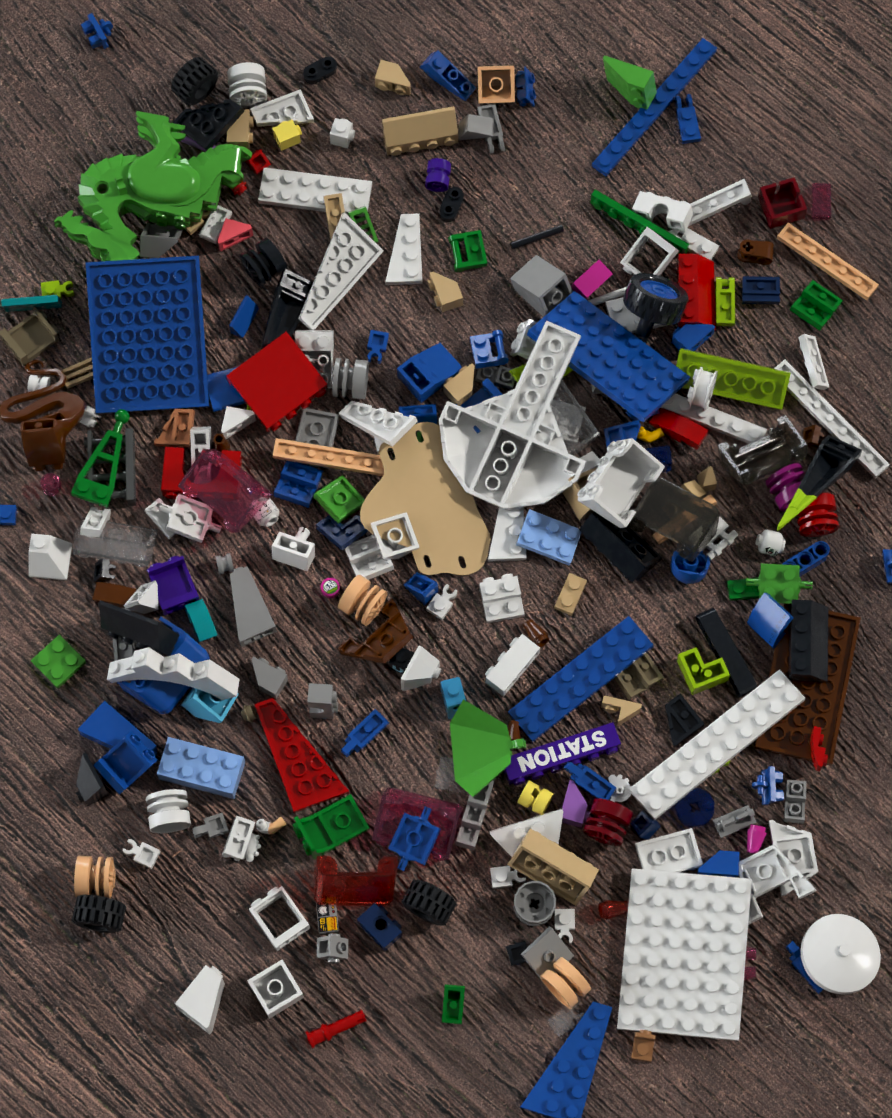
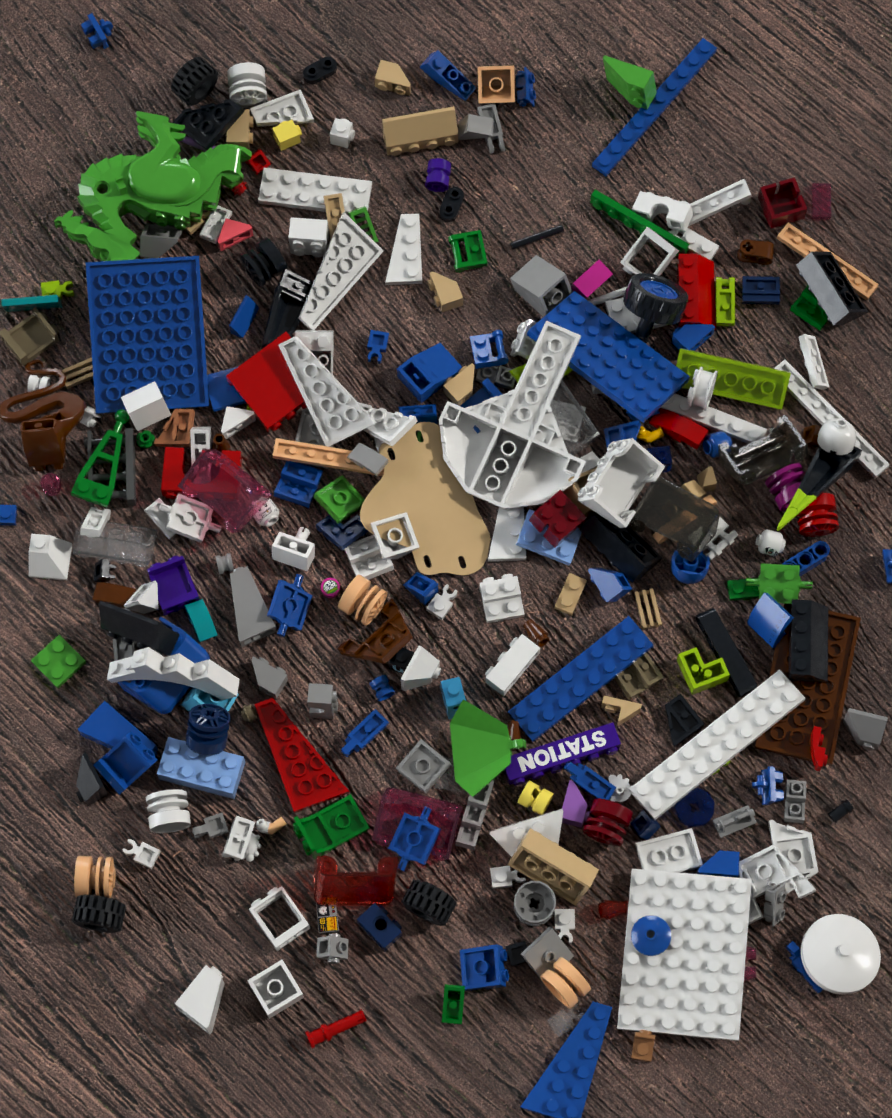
light grey wheel [331,358,369,399] -> none
blue hinge [675,94,701,144] -> none
dark pink cone [747,824,767,854] -> none
none -> white slope [121,381,171,431]
none -> green plate [136,430,155,448]
none -> dark blue wheel [186,704,230,755]
none -> blue plate [267,574,313,637]
none -> white wing [279,336,377,447]
none -> white brick [288,217,329,257]
none -> light grey slope [347,443,388,476]
none -> blue wheel [369,675,395,701]
none -> light grey plate [395,739,451,794]
none -> blue plate [460,944,509,991]
none -> dark red piece [529,490,587,548]
none -> slope [588,568,632,602]
none -> blue dish [631,915,671,956]
none -> tan tile [634,588,662,630]
none -> blue head [703,431,732,458]
none -> light grey hinge [763,883,786,927]
none -> slope [796,252,868,326]
none -> white cylinder [817,418,856,455]
none -> black pin [828,799,854,824]
none -> light grey slope [843,708,888,751]

